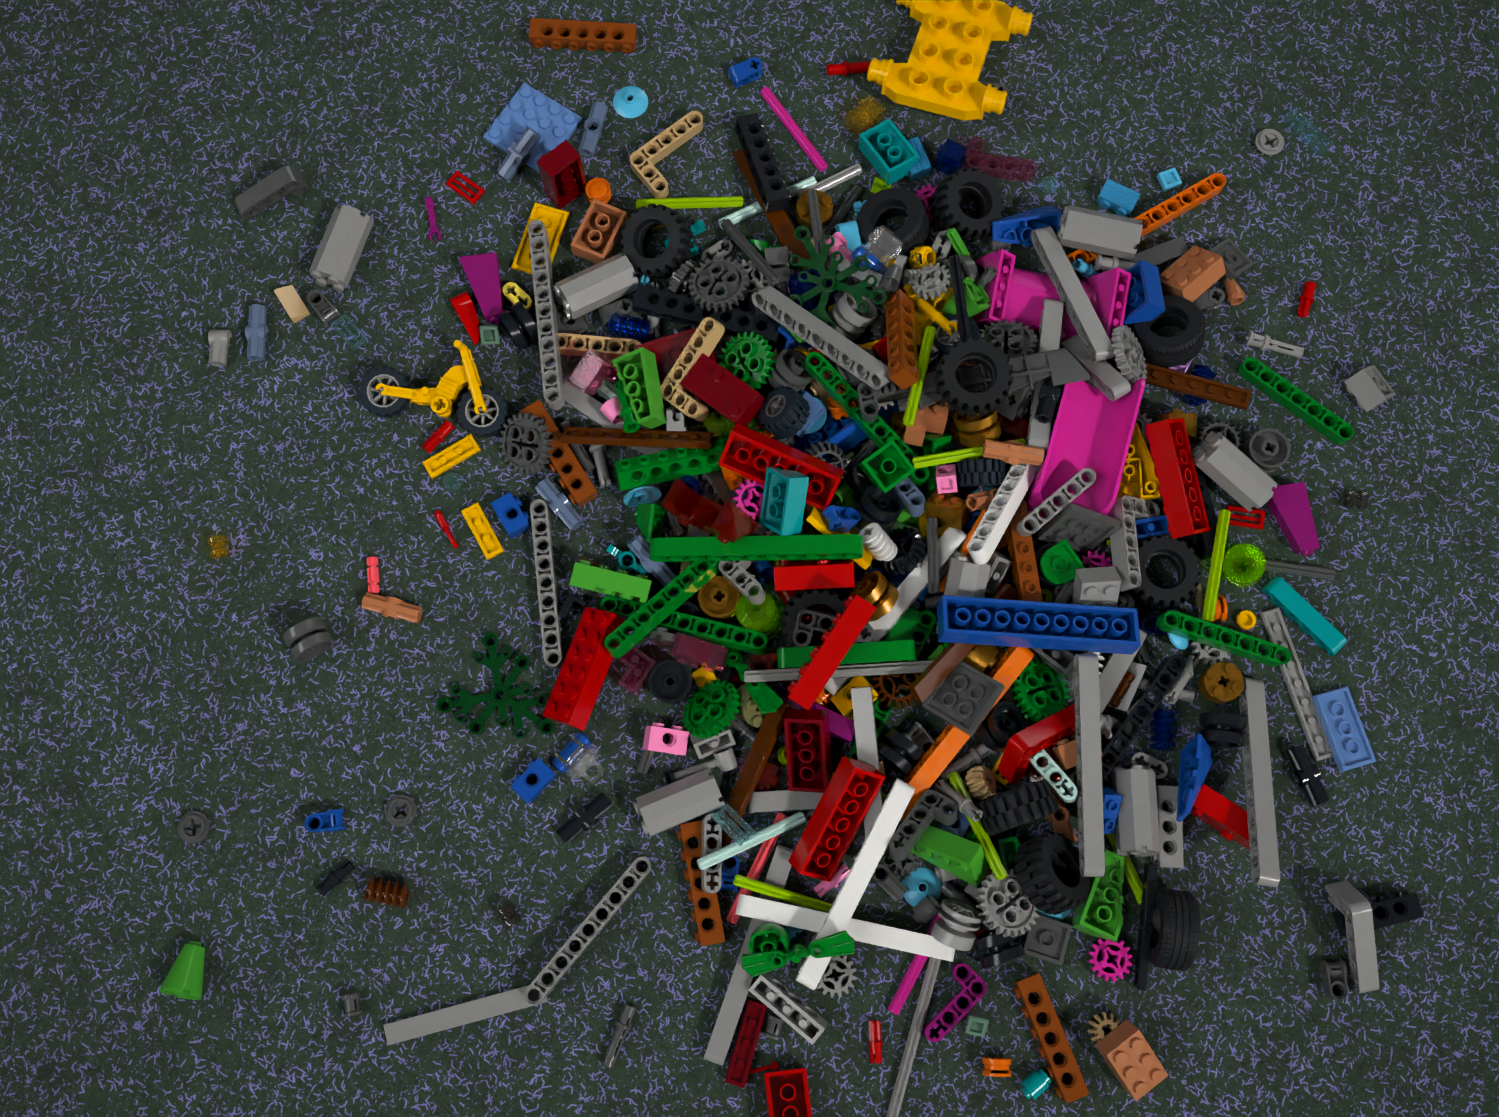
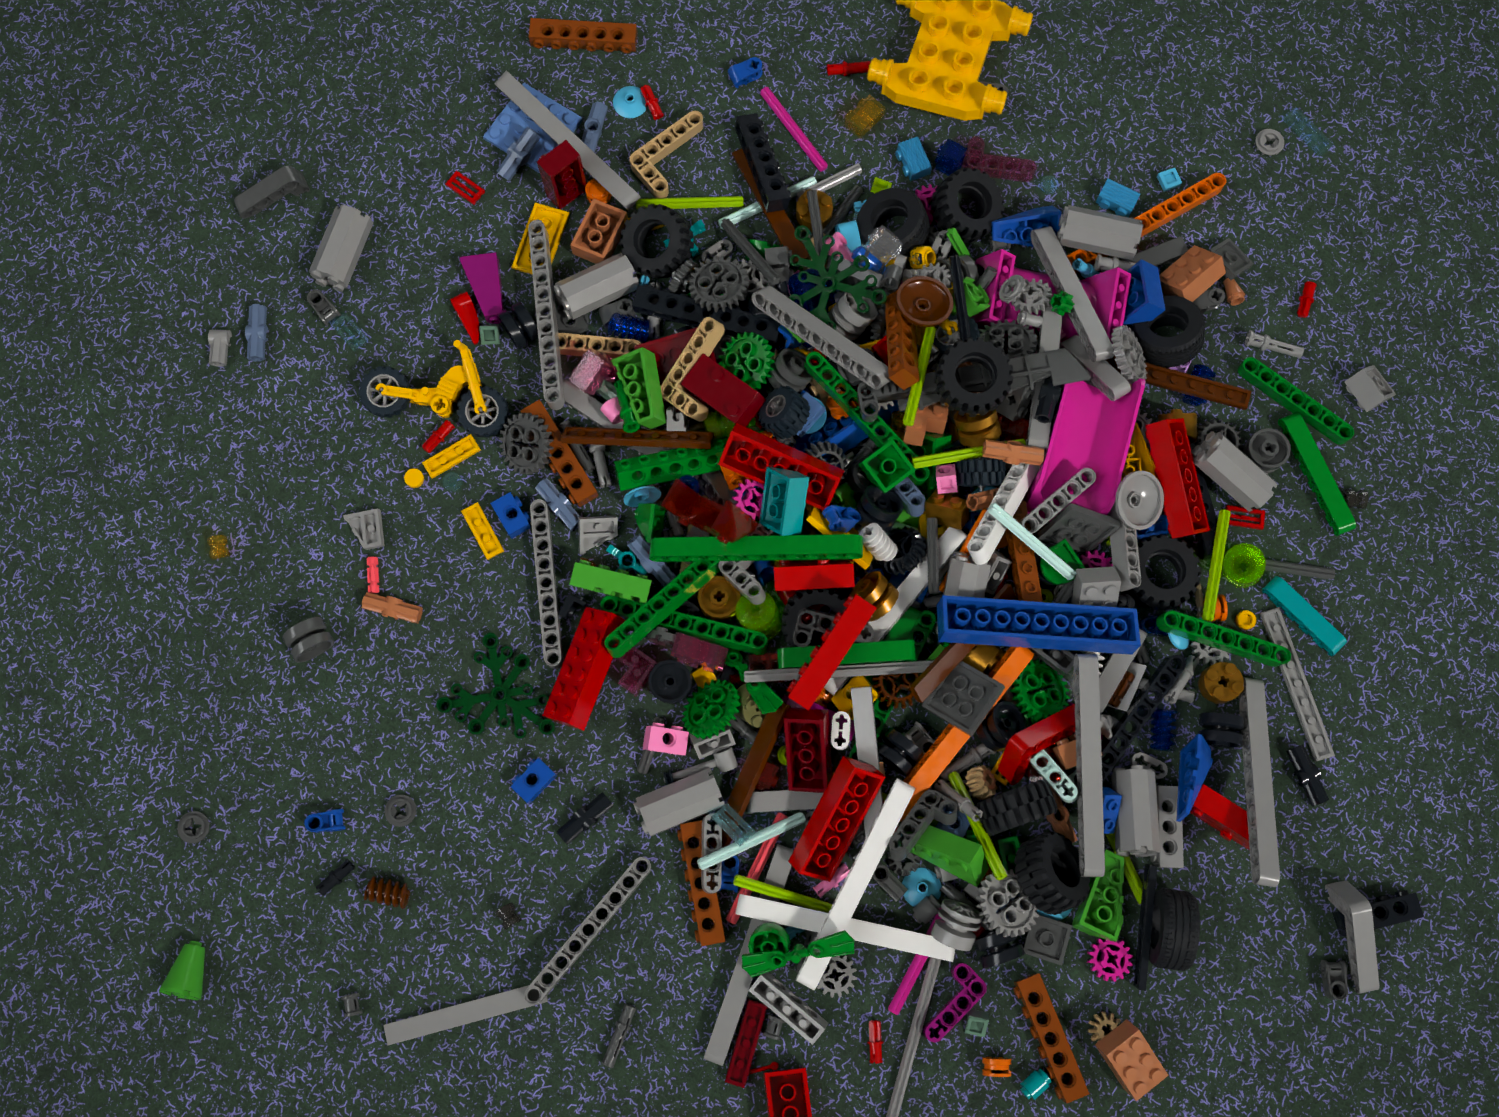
tan slope [273,285,310,323] -> none
magenta piece [425,197,441,242] -> none
red piece [434,510,459,549] -> none
light yellow beam [502,282,533,311] -> none
clear piece [552,732,605,784] -> none
teal slope [858,118,920,186] -> none
magenta slope [1266,482,1320,557] -> none
medium blue tile [1311,686,1376,772] -> none
none -> light grey wing [343,508,385,550]
none -> yellow tile [404,468,424,488]
none -> light grey beam [494,70,641,211]
none -> light grey wing [578,515,618,555]
none -> red axle [640,85,664,120]
none -> white beam [831,711,851,750]
none -> reddish brown dish [896,276,953,327]
none -> light aqua axle [988,503,1076,580]
none -> light grey gear [999,275,1027,304]
none -> light grey gear [1011,278,1052,315]
none -> light grey pin [1017,311,1043,328]
none -> green gear [1050,291,1075,316]
none -> light grey dish [1115,471,1164,530]
none -> green beam [1278,412,1356,536]

